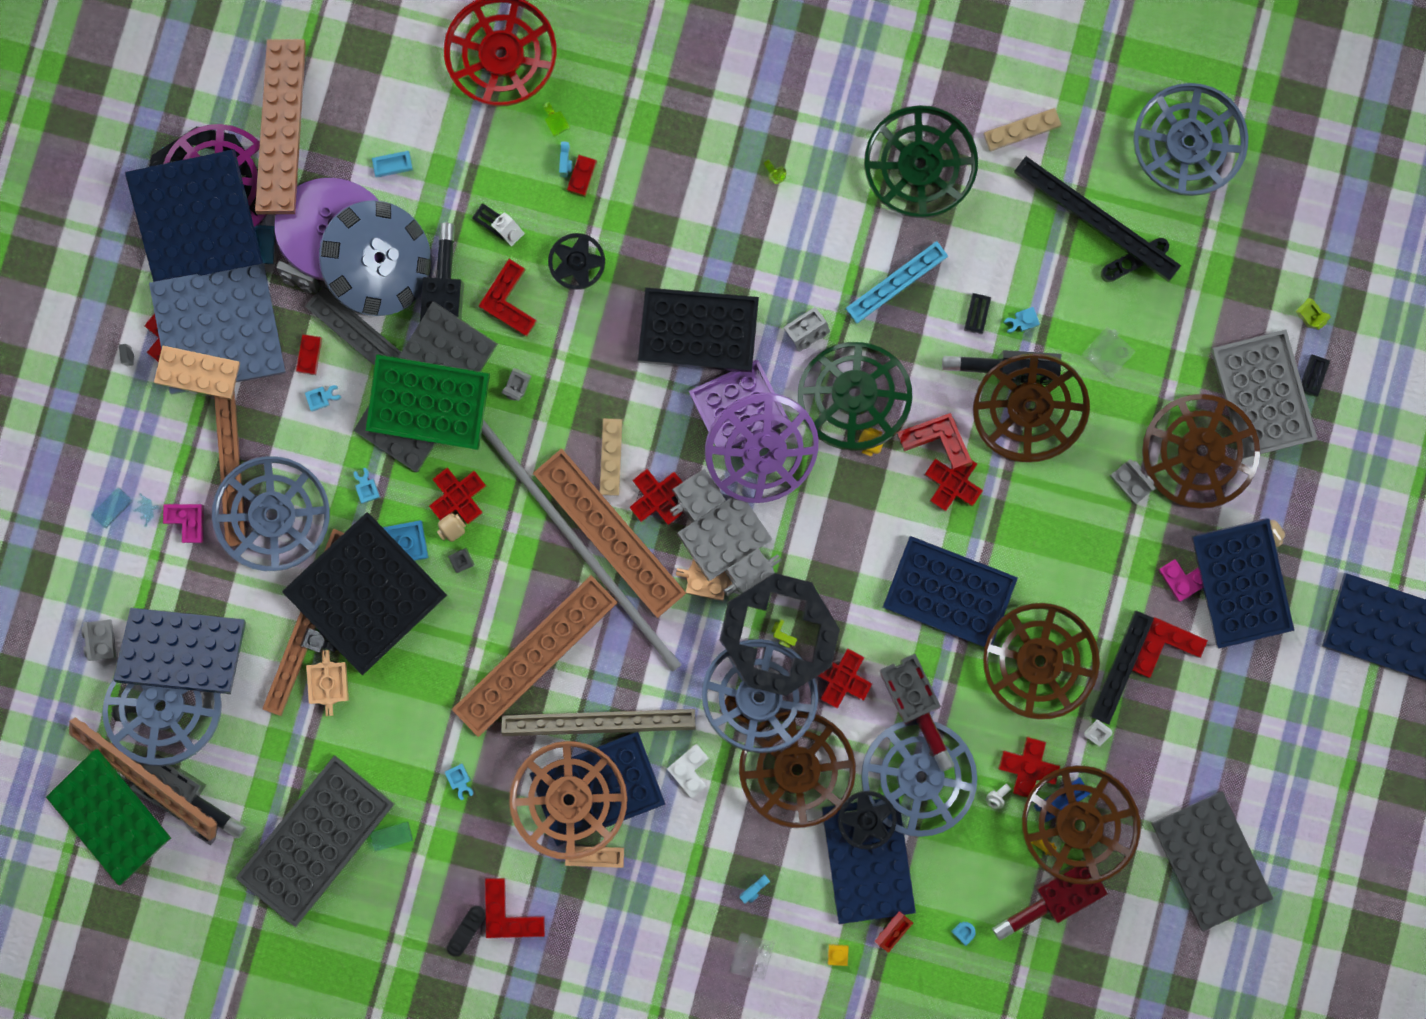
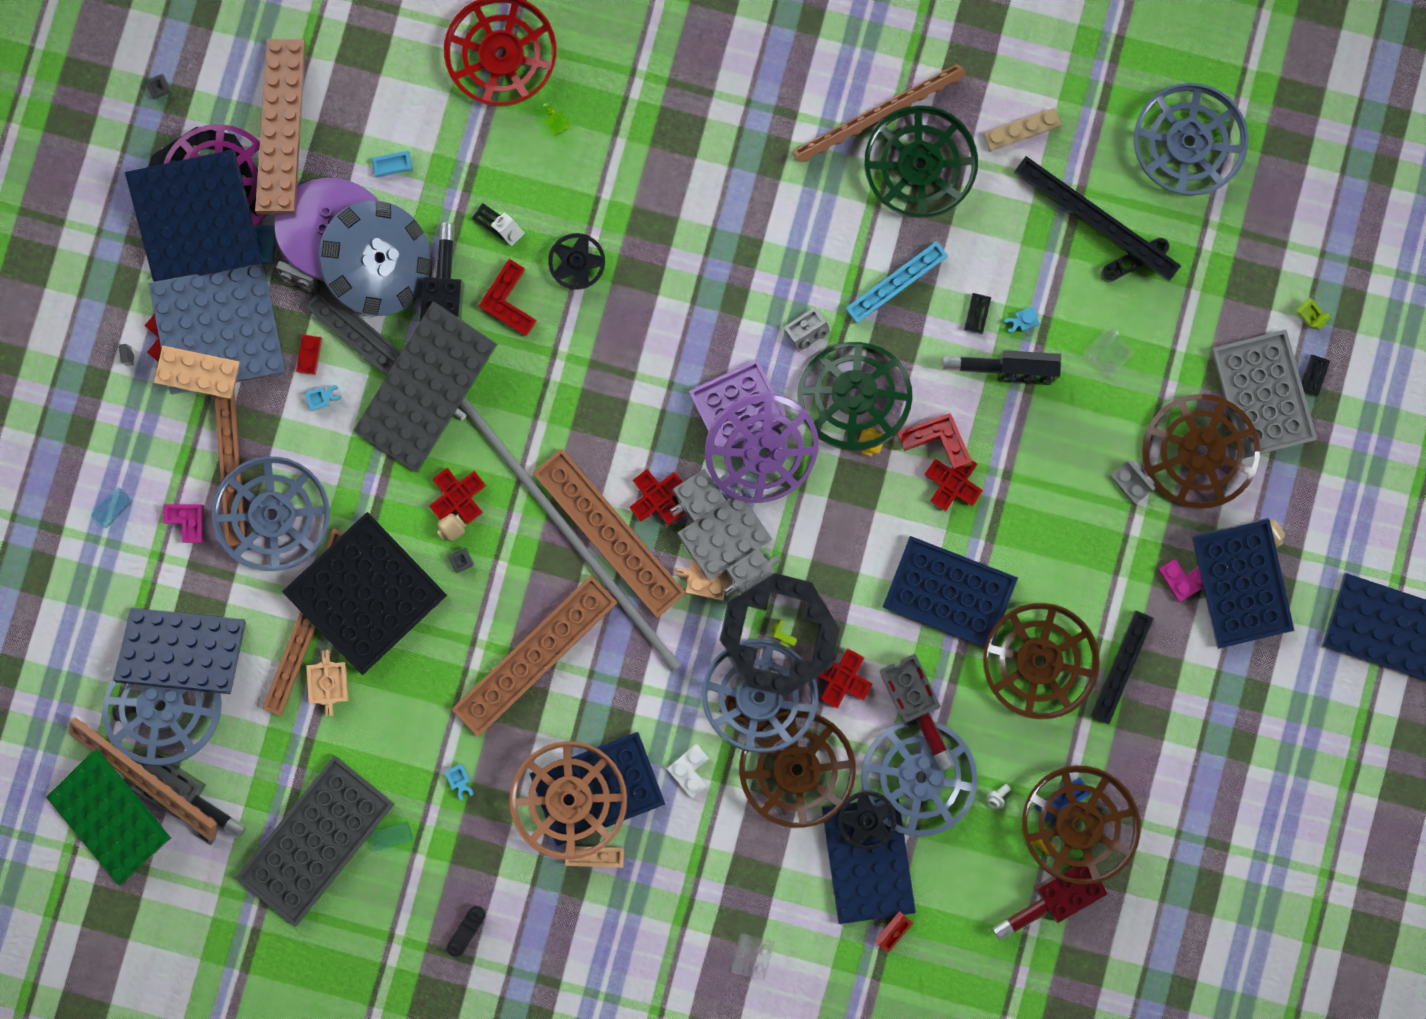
light grey bracket [81,619,116,661] -> none
clear light blue piece [133,493,159,527] -> none
black plate [300,627,336,653] -> none
medium azure plate [354,468,381,504] -> none
green plate [365,354,490,450] -> none
dark azure tile [384,520,429,561] -> none
red plate [485,878,545,938] -> none
dark tan plate [501,709,696,737] -> none
light grey bracket [502,368,532,401] -> none
medium azure plate [559,142,572,177] -> none
red plate [567,155,597,197] -> none
tan plate [600,419,623,496] -> none
black plate [637,287,759,372] -> none
medium azure plate [740,874,770,903] -> none
clear neon green plate [763,159,787,184] -> none
yellow plate [828,944,849,966] -> none
medium azure tile [951,922,976,946] -> none
reddish brown dish [973,353,1090,462] -> none
red plate [998,737,1060,797] -> none
white plate [1084,719,1112,747] -> none
red plate [1132,617,1208,678] -> none
dark grey plate [1151,791,1273,931] -> none
none -> dark grey tile [145,74,172,100]
none -> nougat plate [792,64,966,162]

